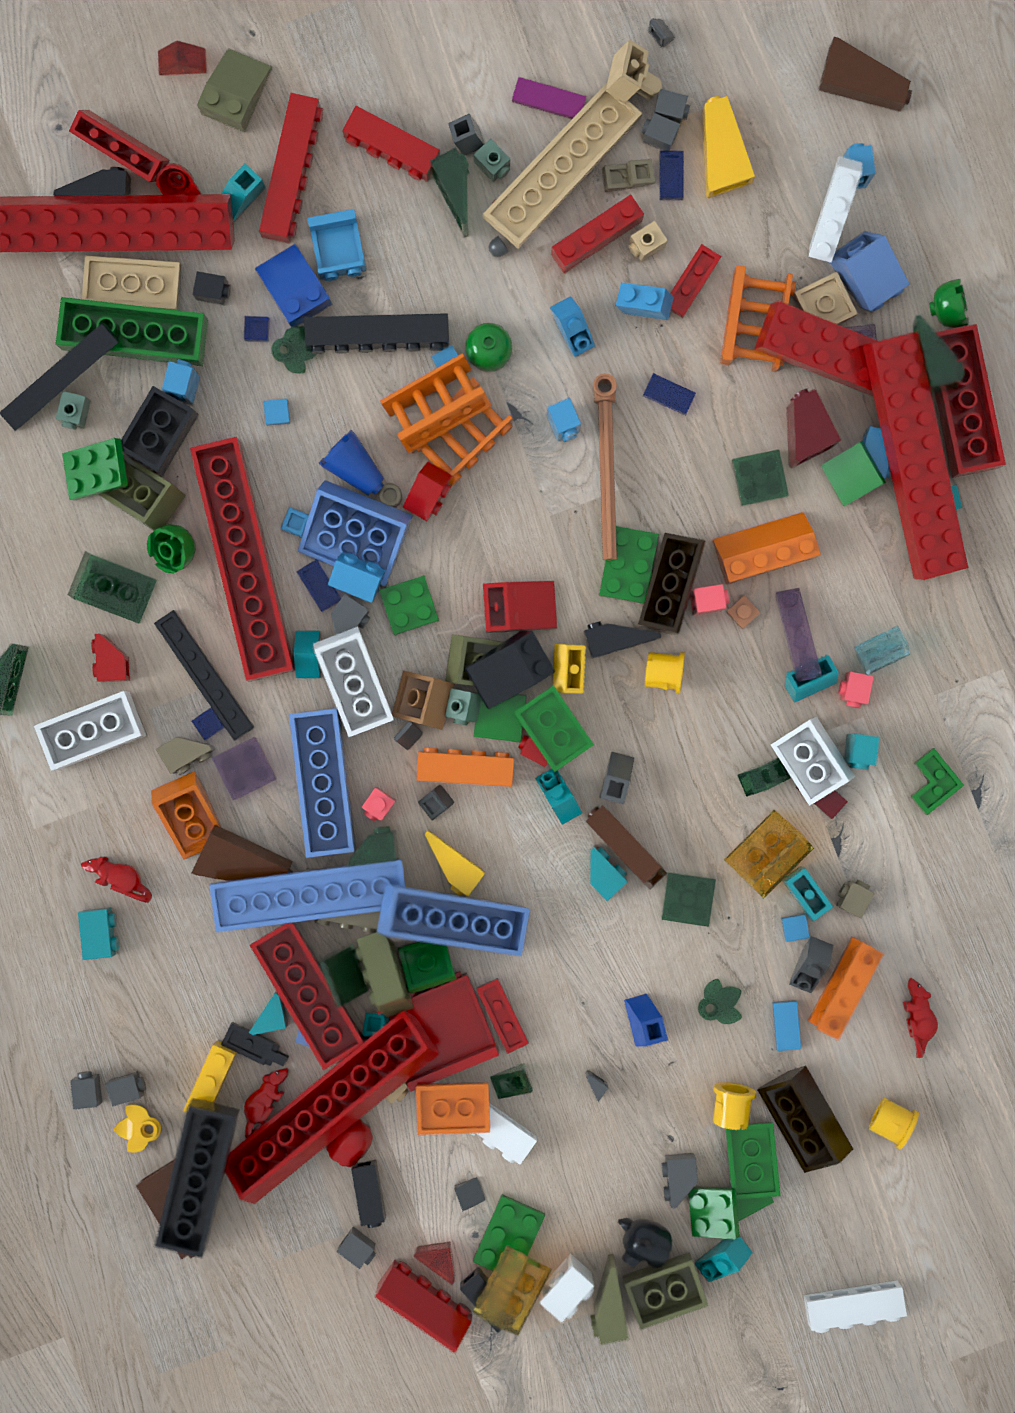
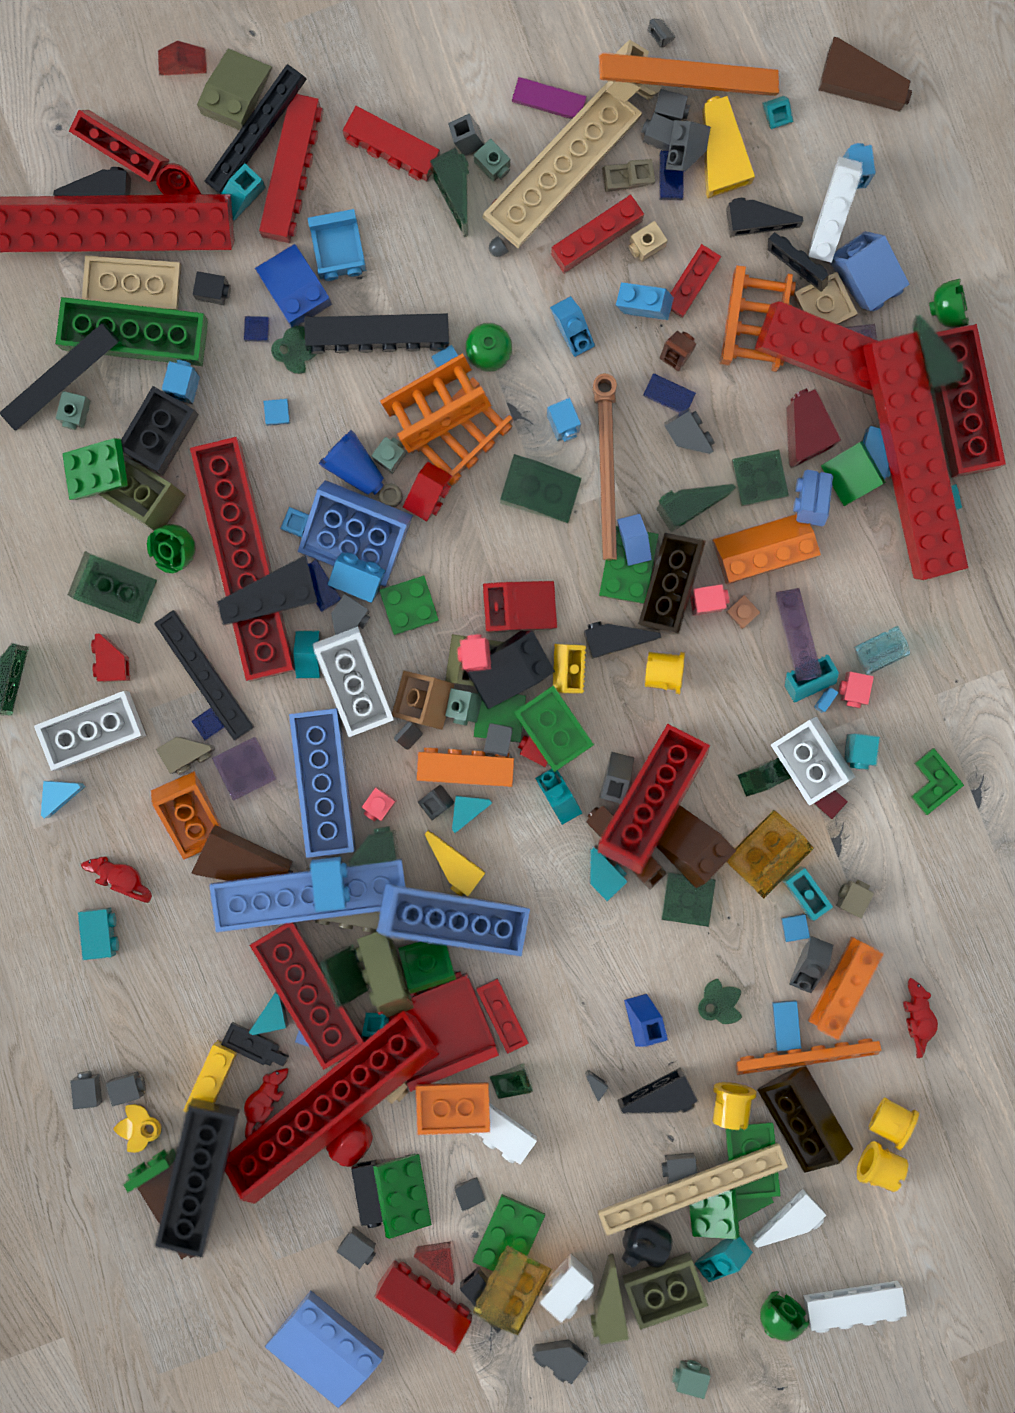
none -> medium azure slope [41,781,86,819]
none -> green plate [123,1148,176,1193]
none -> black tile [204,64,307,194]
none -> black wing [217,555,318,626]
none -> medium blue slope [265,1290,384,1408]
none -> dark azure brick [310,857,350,912]
none -> sand green brick [371,437,406,474]
none -> green plate [373,1153,432,1239]
none -> teal slope [452,795,492,833]
none -> coral brick [458,634,491,672]
none -> dark grey slope [484,723,513,756]
none -> clear green slope [500,454,582,524]
none -> dark grey slope [532,1339,589,1385]
none -> red brick [598,723,710,875]
none -> tan plate [598,1143,788,1236]
none -> orange tile [599,53,779,96]
none -> medium blue slope [617,514,652,566]
none -> black slope [617,1067,698,1114]
none -> clear green slope [656,484,736,533]
none -> reddish brown slope [656,805,737,888]
none -> copper slope [659,330,697,372]
none -> dark grey slope [664,408,715,454]
none -> dark grey slope [666,120,711,171]
none -> sand green brick [672,1360,711,1399]
none -> black slope [726,197,804,237]
none -> orange plate [735,1038,881,1075]
none -> white slope [751,1189,826,1248]
none -> green cylinder [760,1291,809,1342]
none -> teal slope [762,96,794,129]
none -> black plate [768,232,829,292]
none -> medium blue brick [793,470,833,526]
none -> dark azure tile [814,688,838,713]
none -> yellow piece [856,1141,908,1192]

